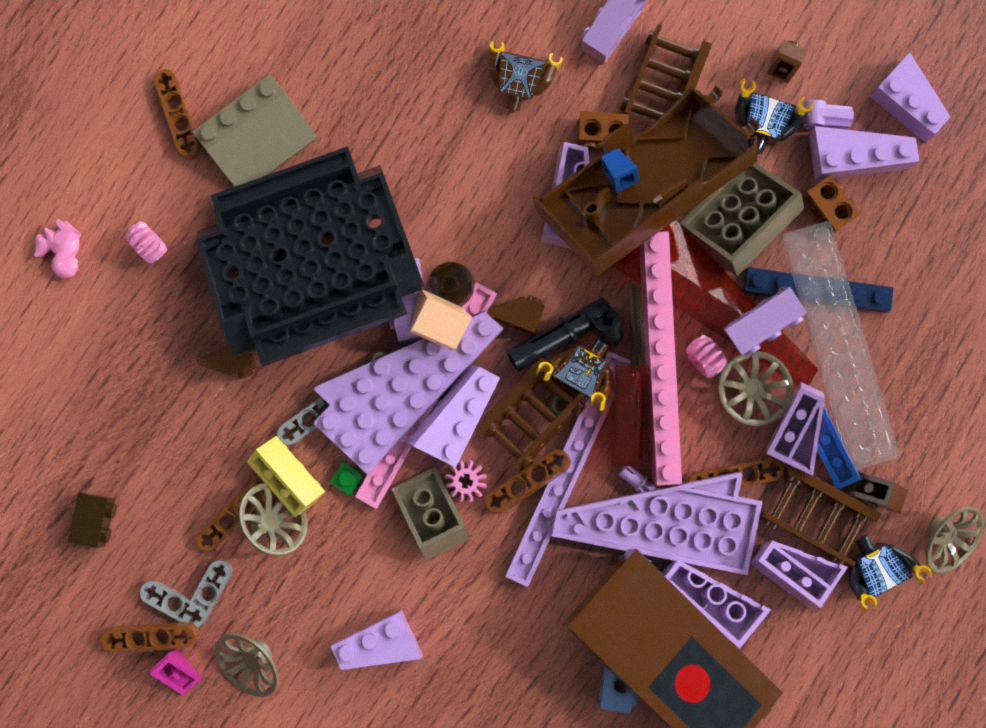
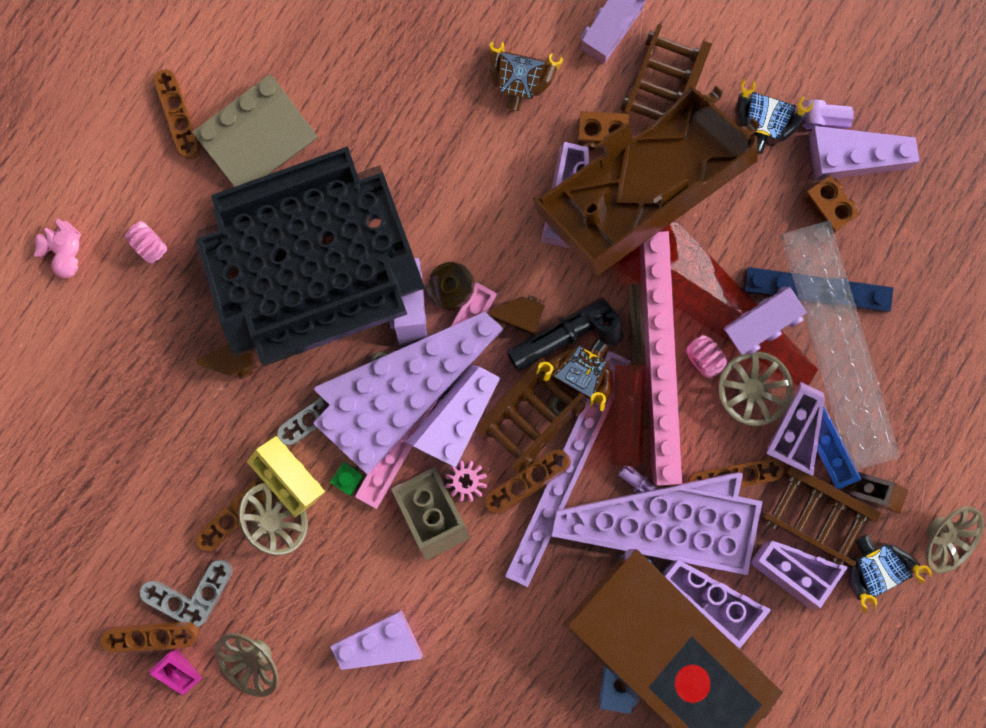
dark brown brick [68,493,117,548] -> none
light nougat slope [410,290,472,351] -> none
blue brick [601,148,639,193] -> none
dark tan slope [679,163,805,276] -> none
reddish brown slope [767,40,806,83] -> none
lavender wedge [870,52,950,143] -> none

